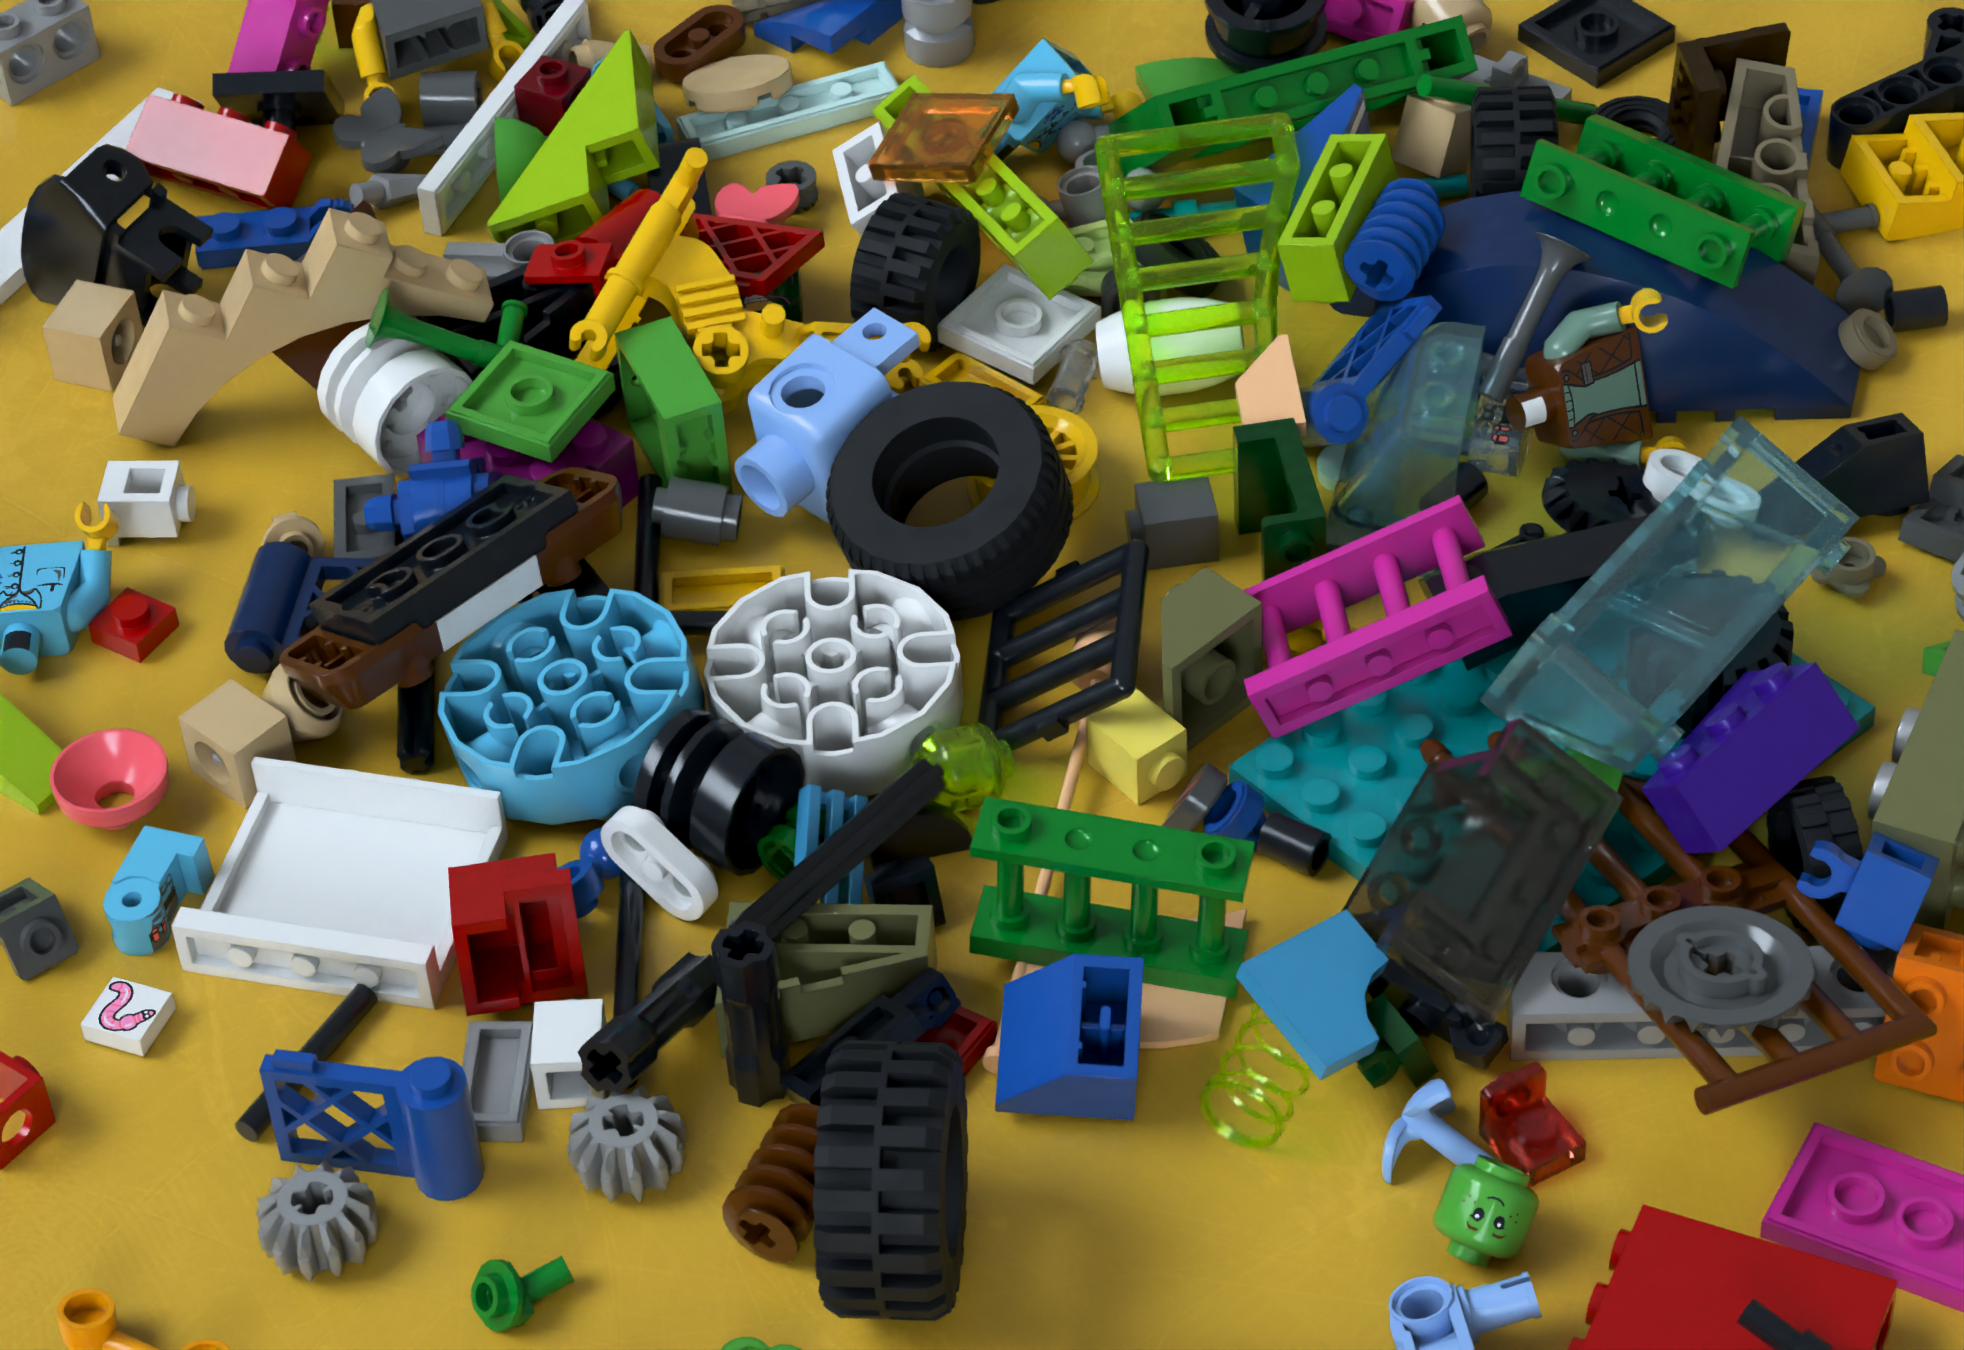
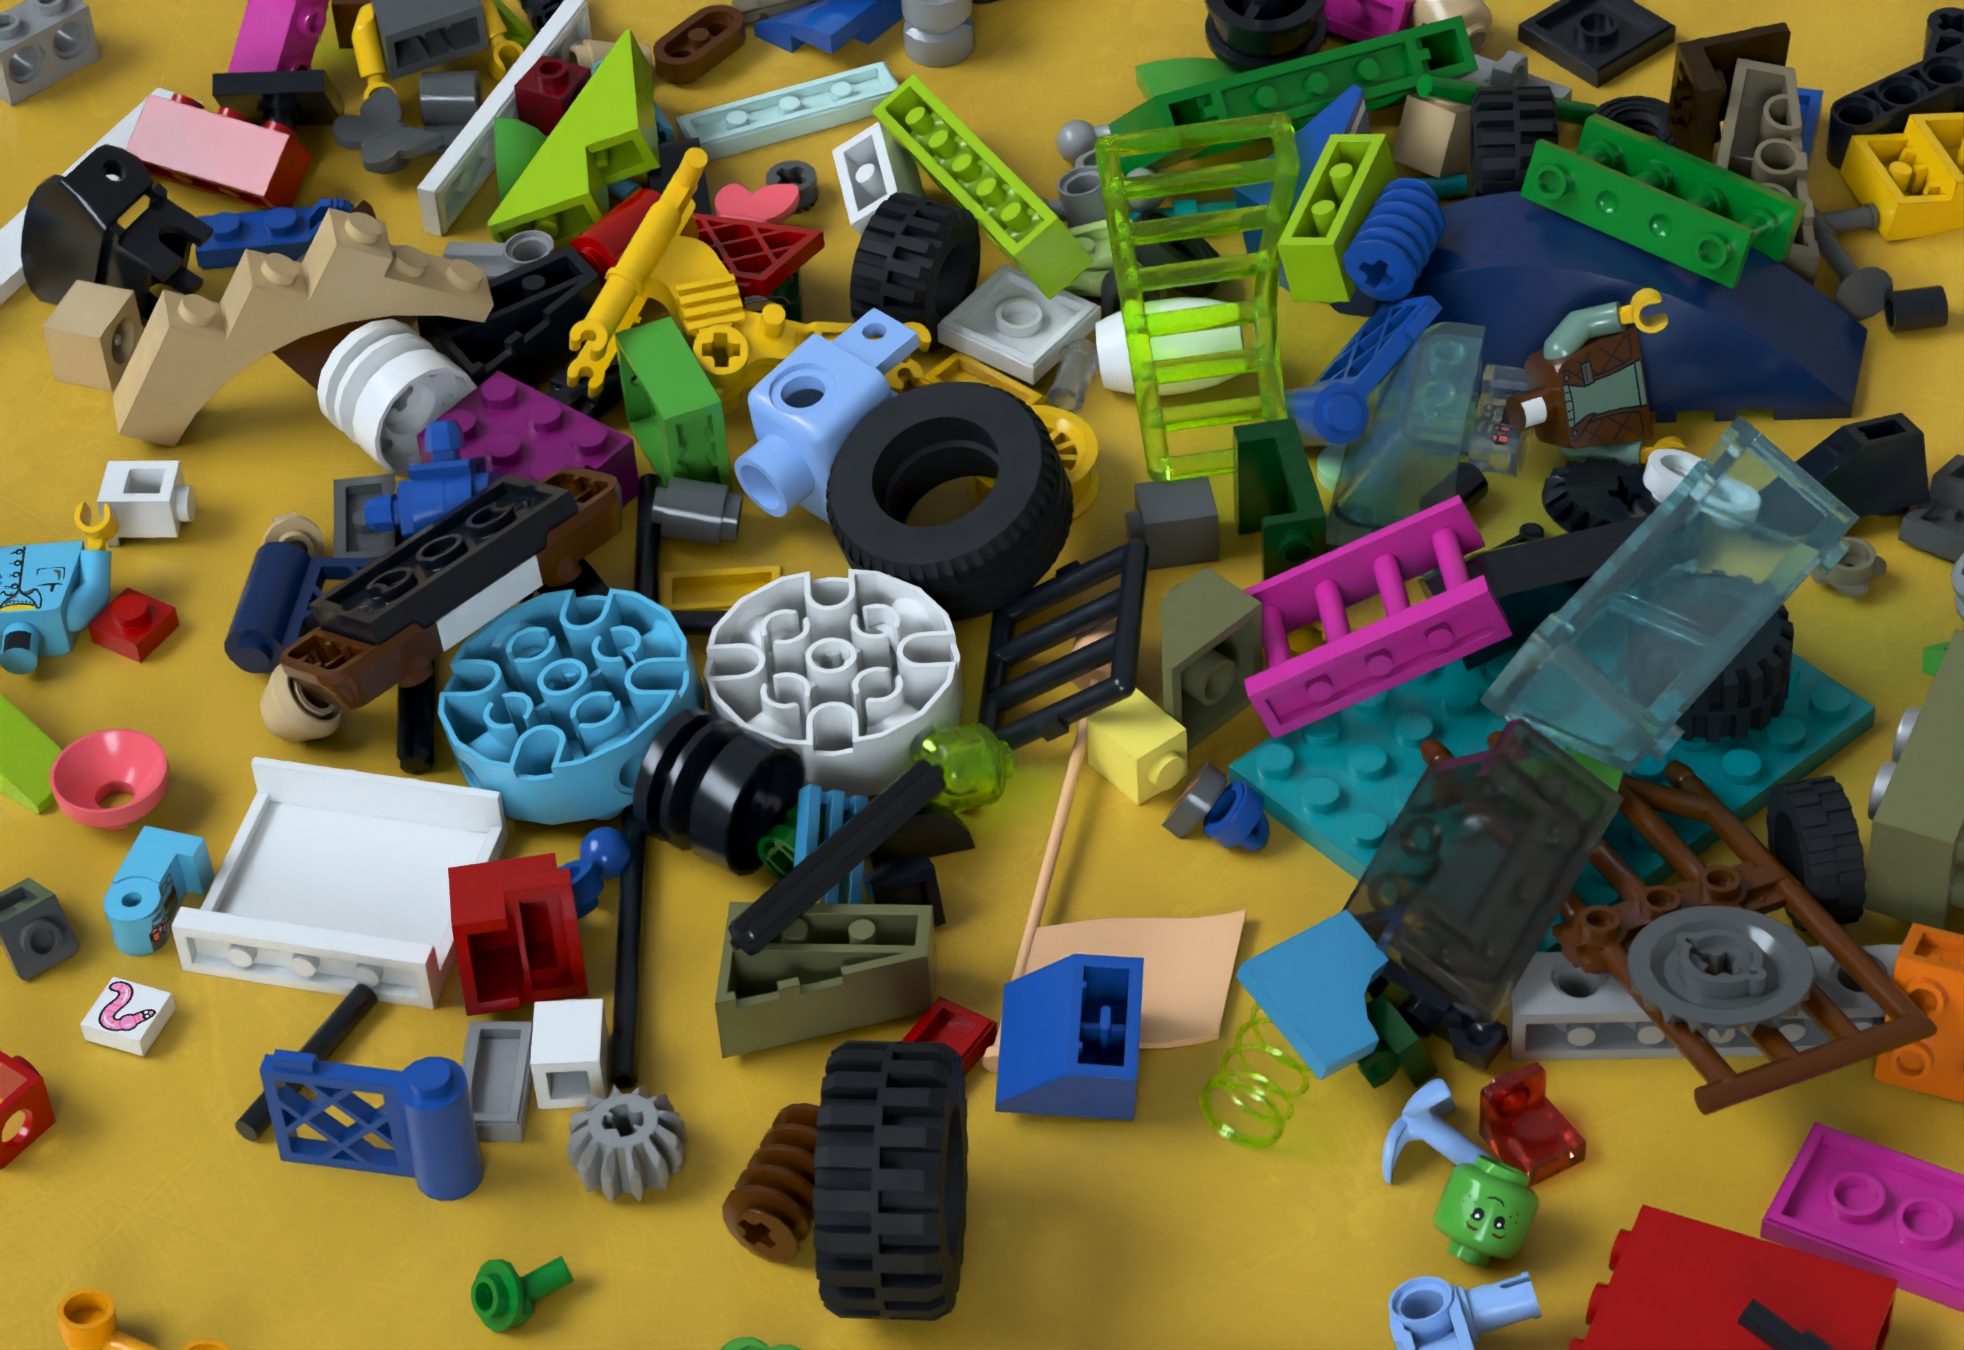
tan piece [178,679,297,809] -> none
light grey gear [257,1159,378,1283] -> none
light grey bar [349,173,427,210] -> none
green piece [365,288,528,368] -> none
bright green plate [445,340,616,463] -> none
red bracket [524,240,617,299] -> none
black axle [577,952,718,1094] -> none
white plate [600,806,718,921] -> none
tan tile [682,54,794,113] -> none
black axle [711,921,791,1107] -> none
black hinge [779,967,961,1106] -> none
clear orange tile [868,93,1020,182] -> none
green fence [970,796,1256,999] -> none
medium azure torso [979,38,1143,161] -> none
light nougat tile [1235,334,1307,436] -> none
black hinge [1257,811,1332,876] -> none
dark grey piece [1452,232,1593,403] -> none
dark purple wedge [1641,662,1860,854] -> none
blue brick [1796,831,1940,952] -> none
dark tan tile [1838,308,1897,371] -> none

